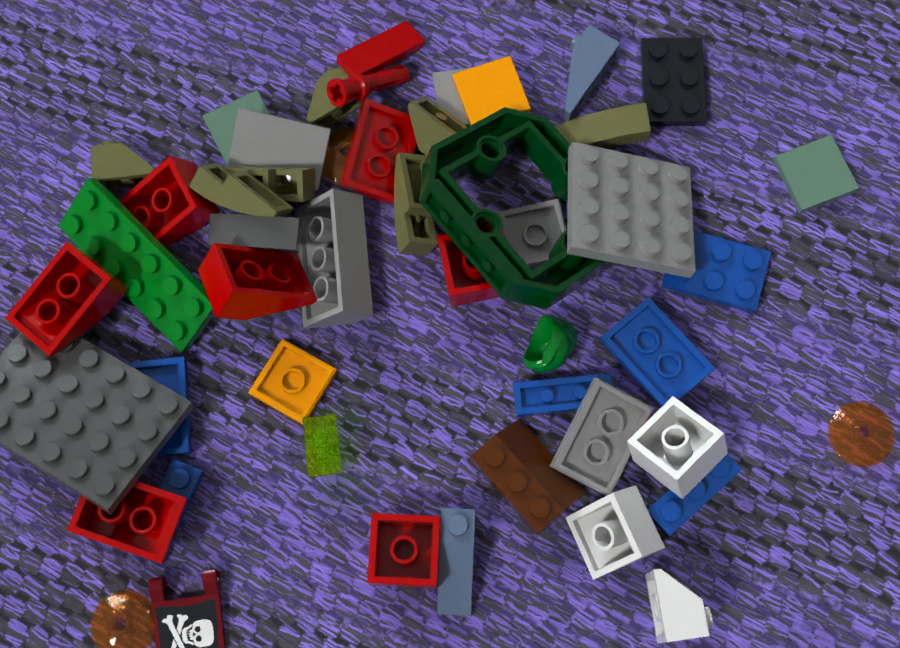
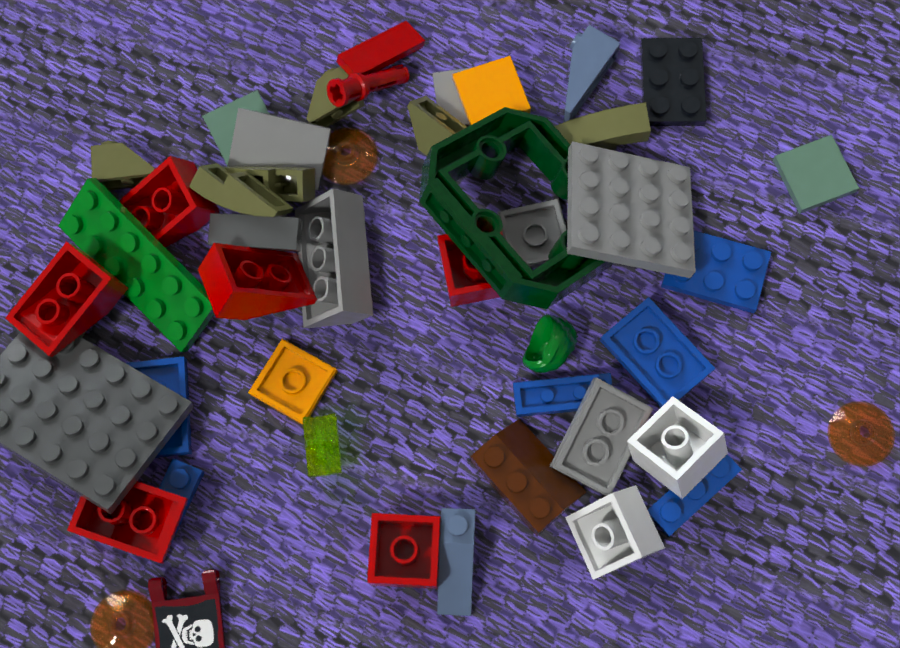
red plate [339,99,417,206] -> none
olive slope [394,153,438,256] -> none
white slope [645,569,713,644] -> none

